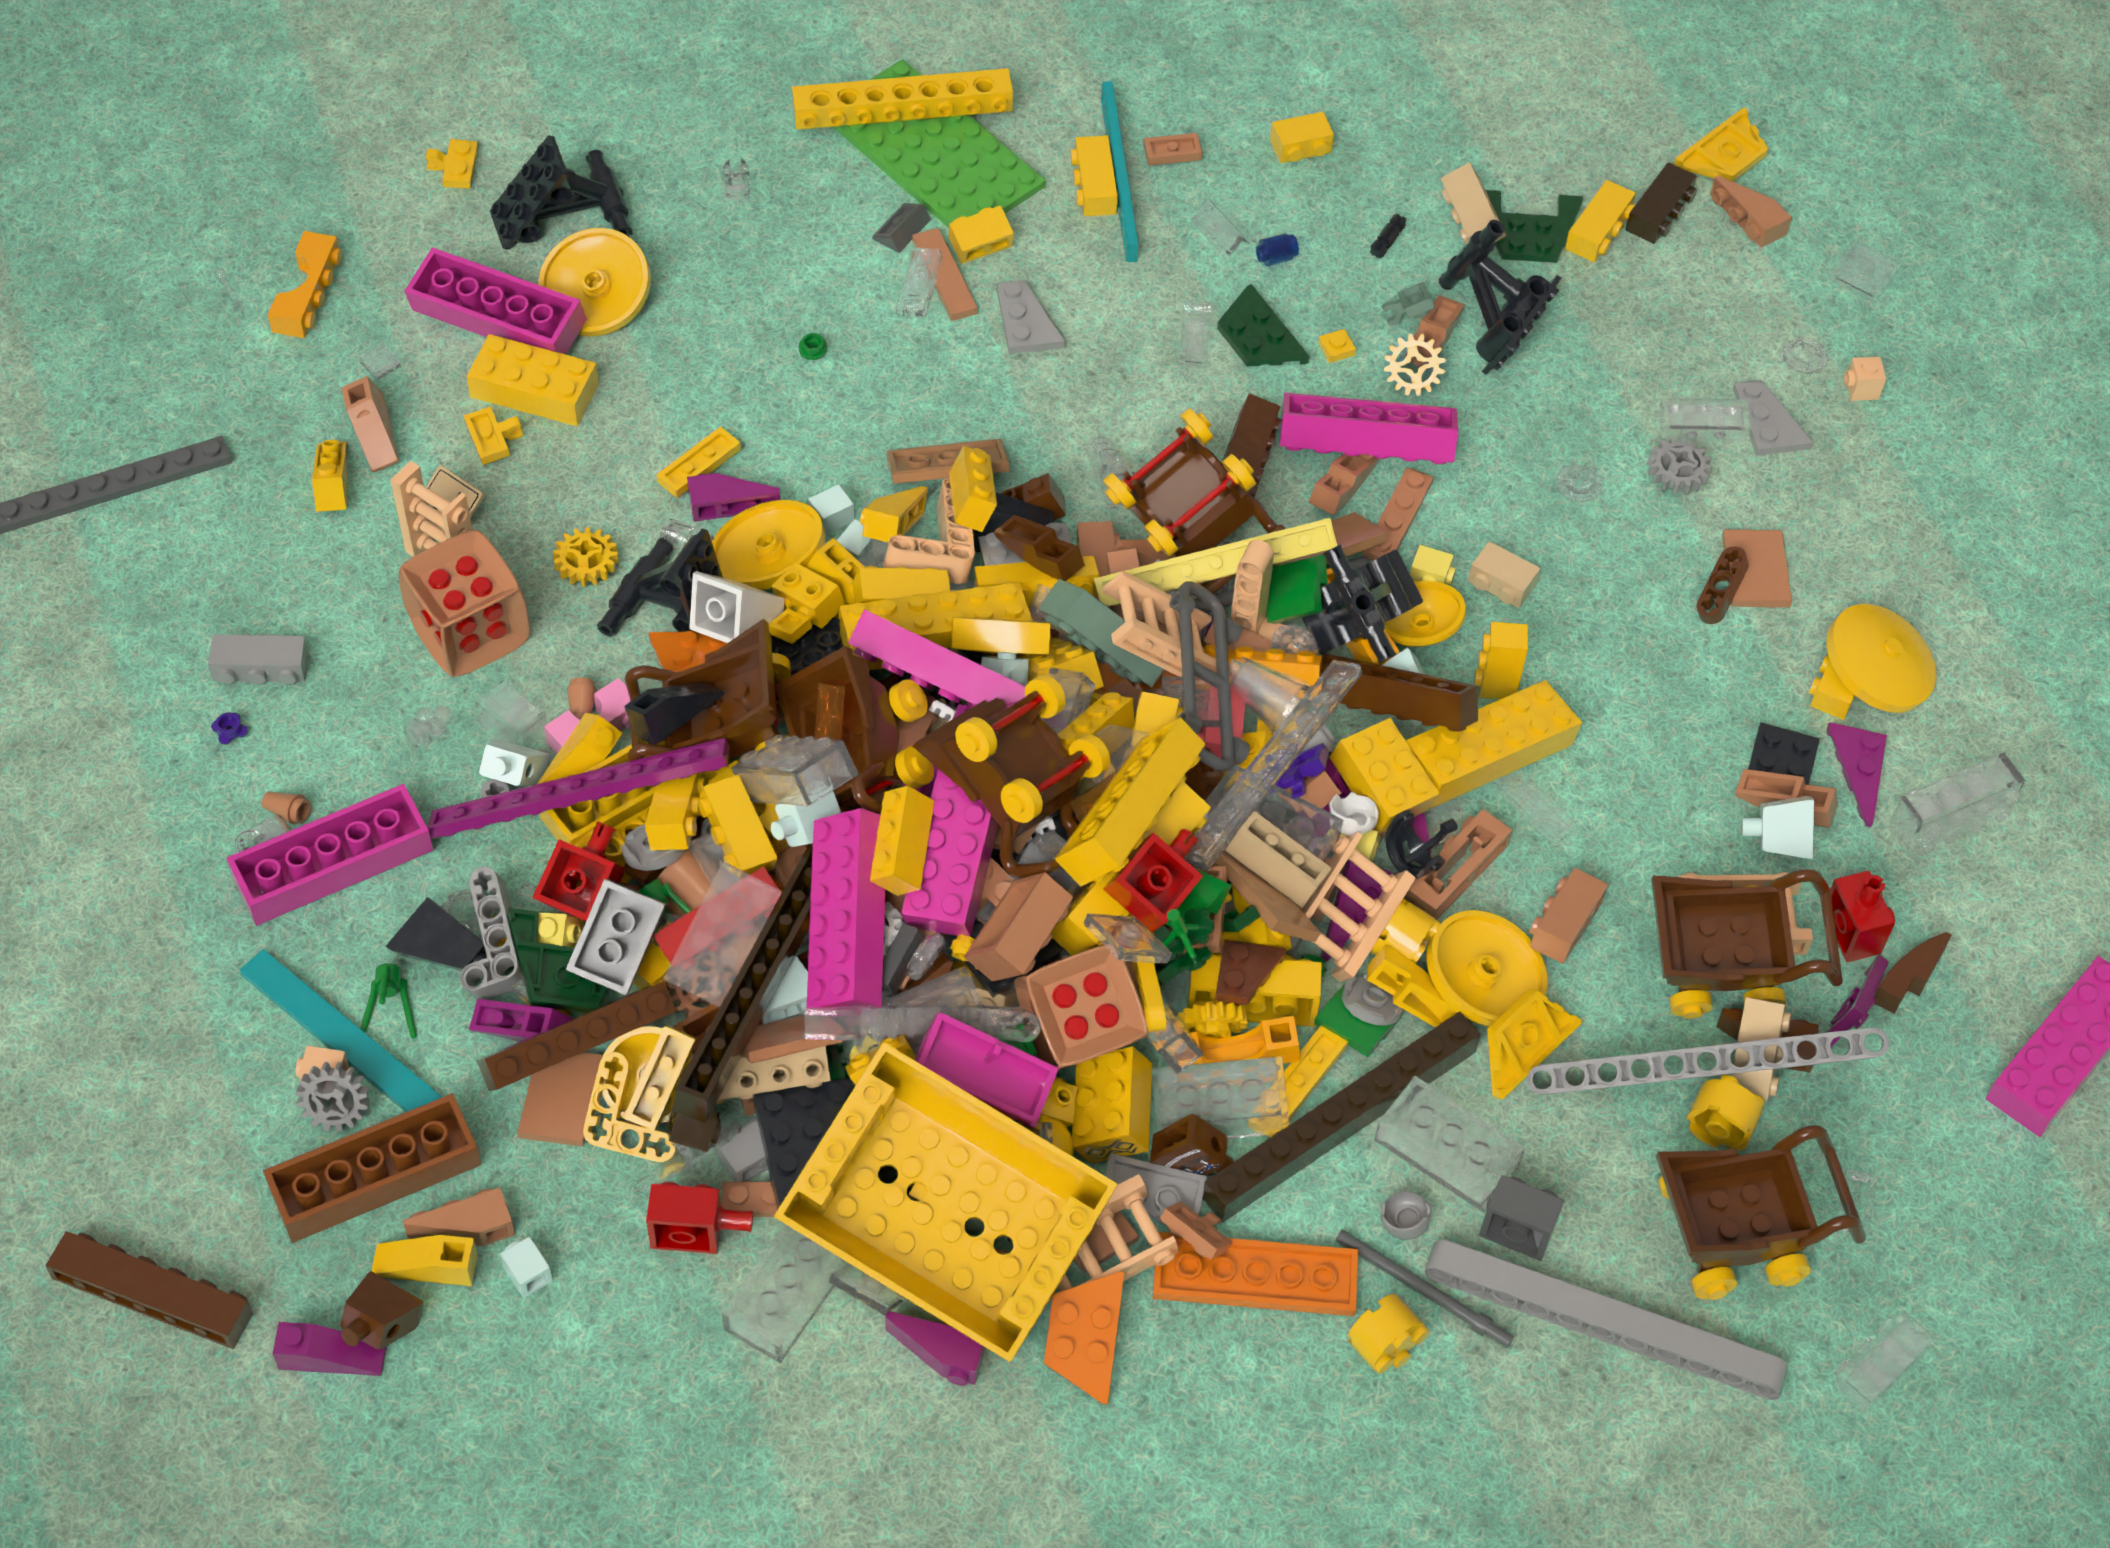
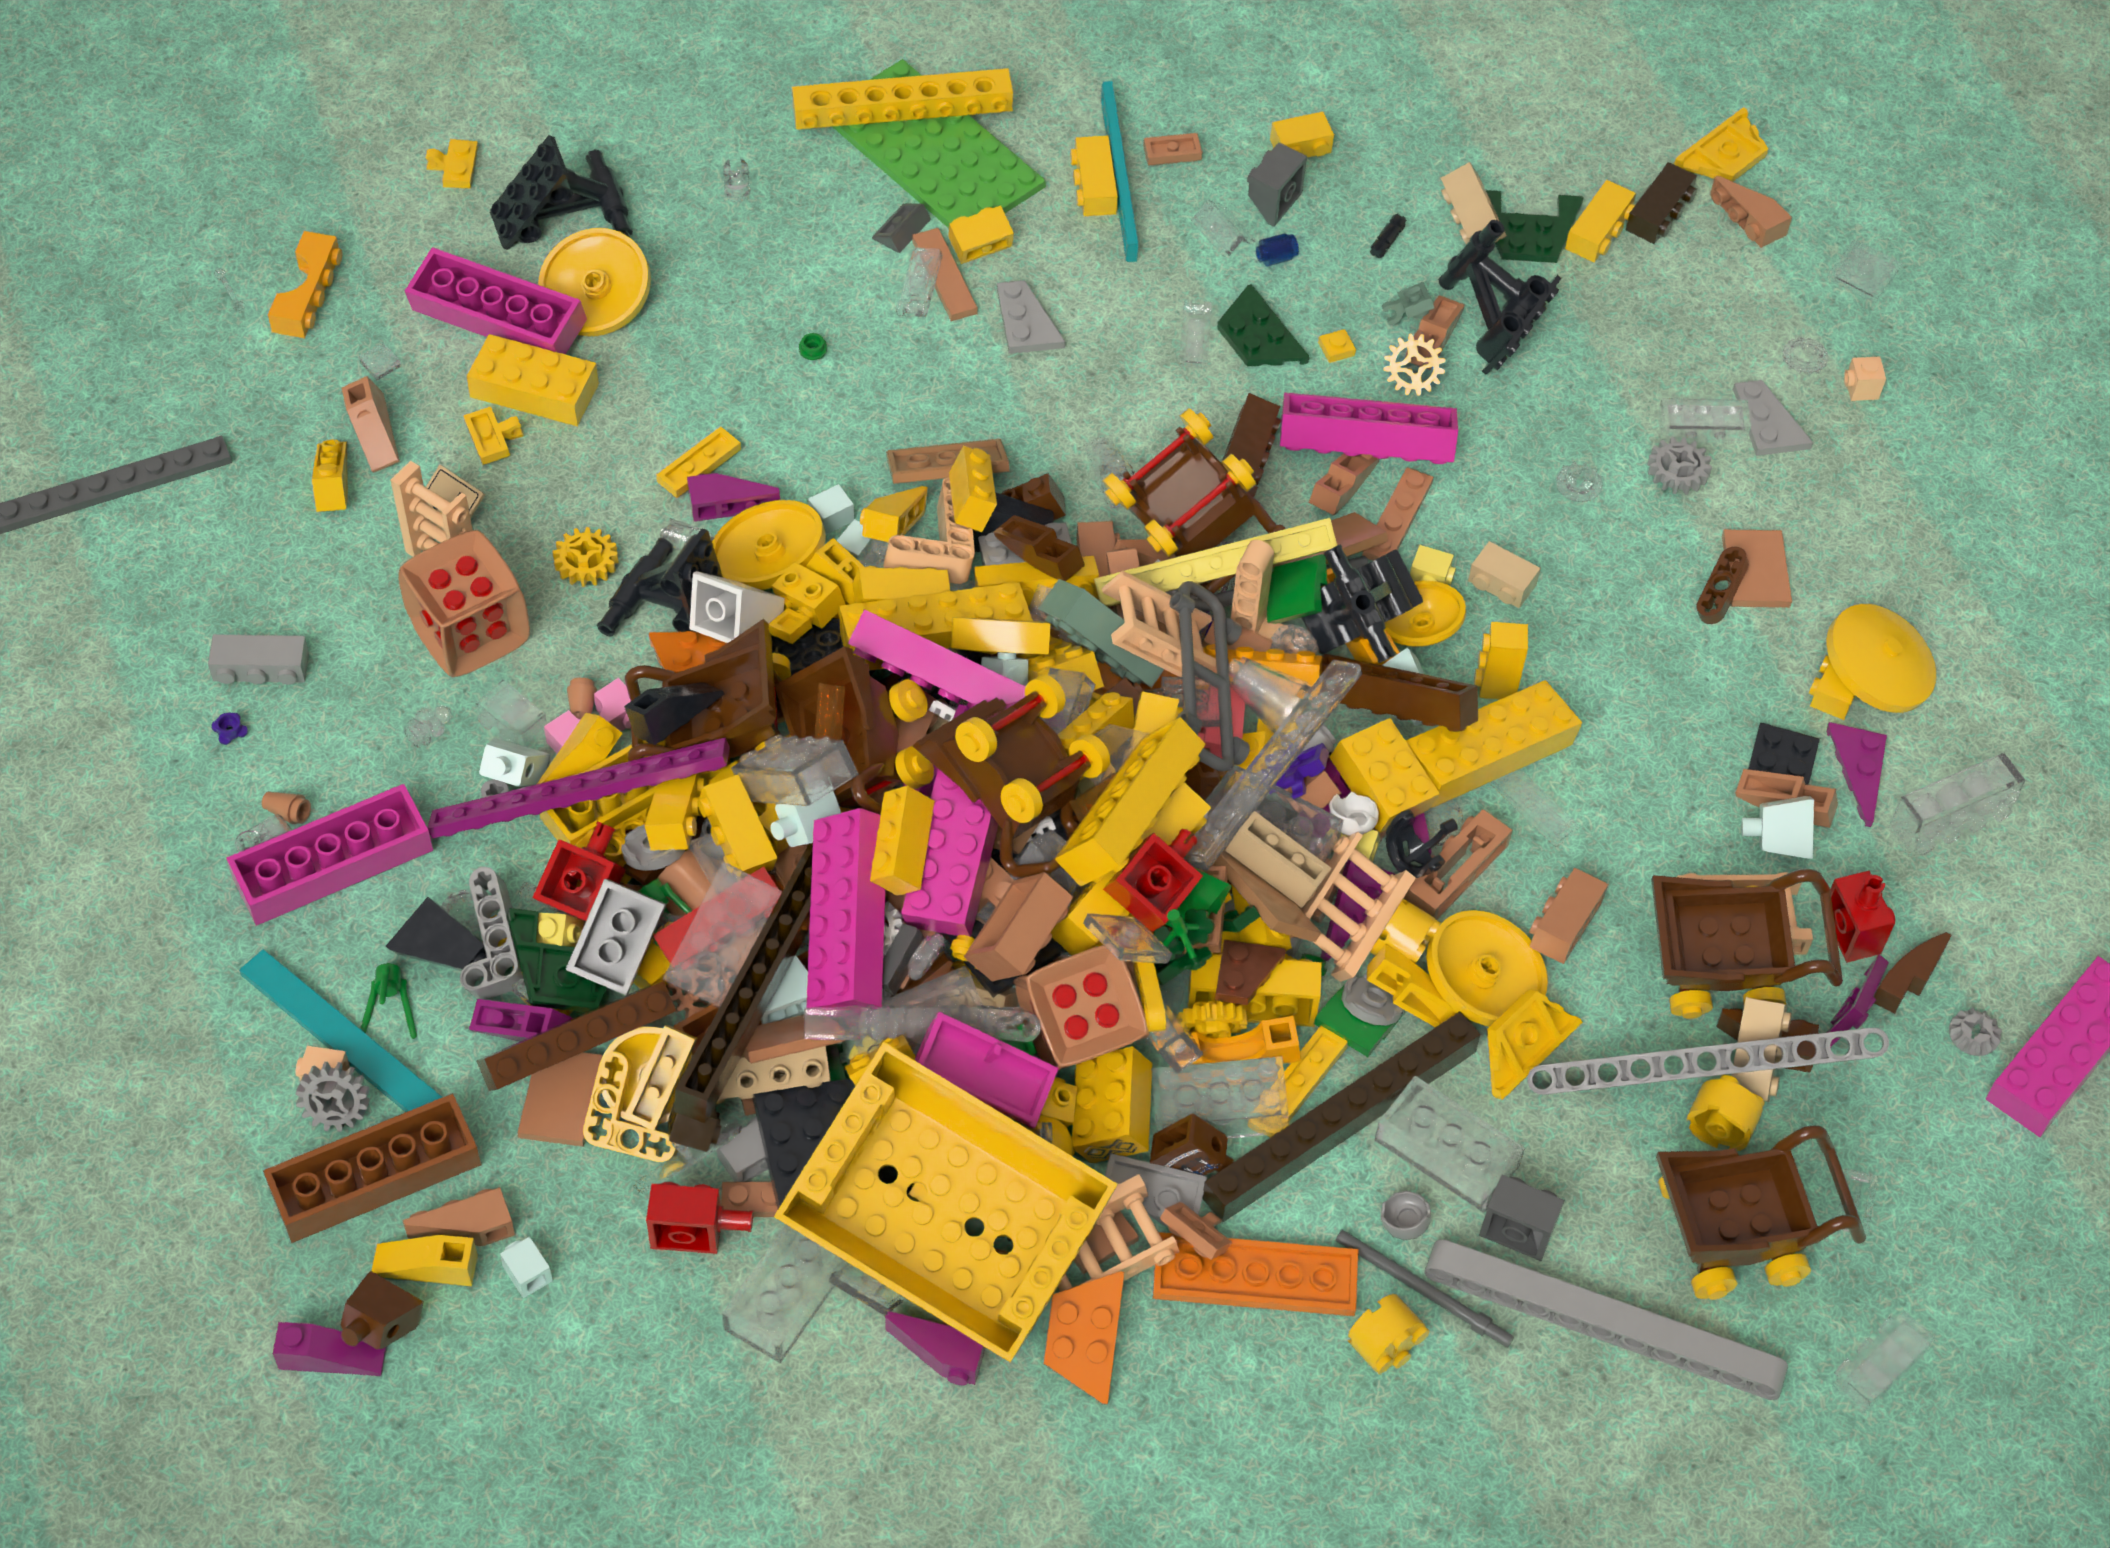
reddish brown brick [45,1231,253,1349] -> none
none -> dark grey slope [1247,142,1307,227]
none -> light grey gear [1949,1007,2002,1056]

